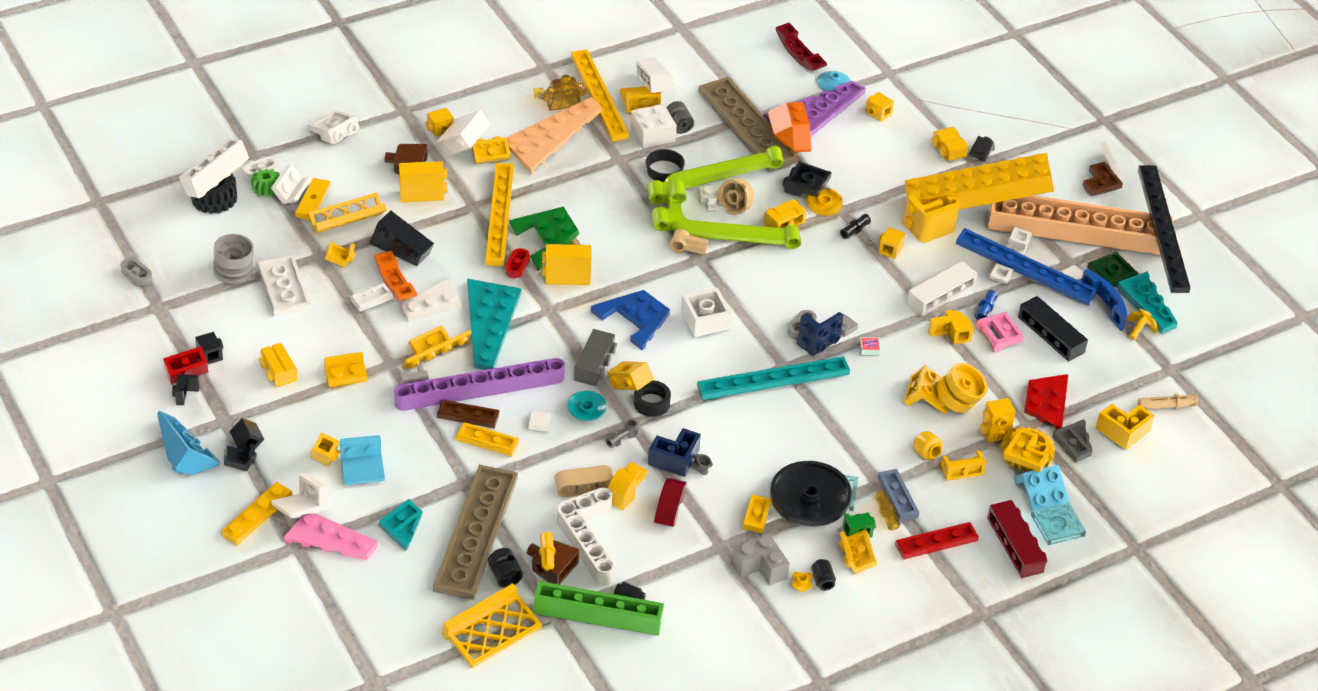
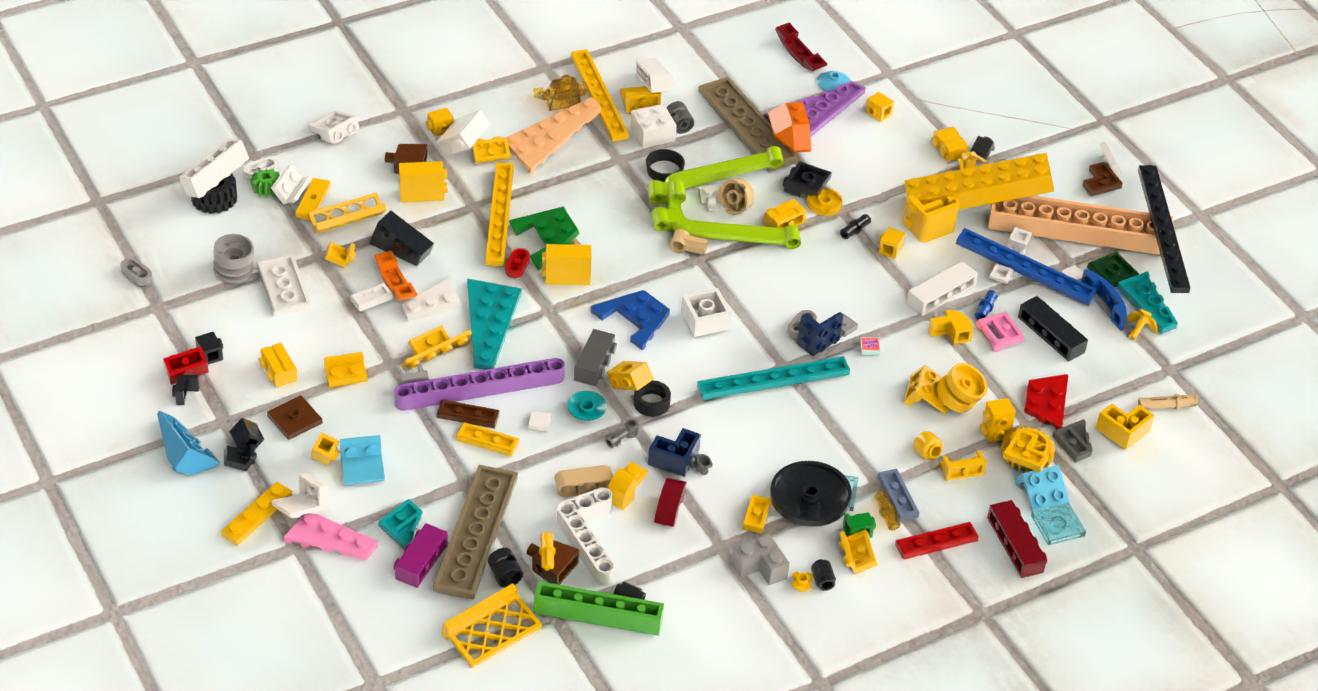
none -> reddish brown plate [267,395,323,440]
none -> magenta brick [393,523,448,588]
none -> yellow plant [957,151,986,169]

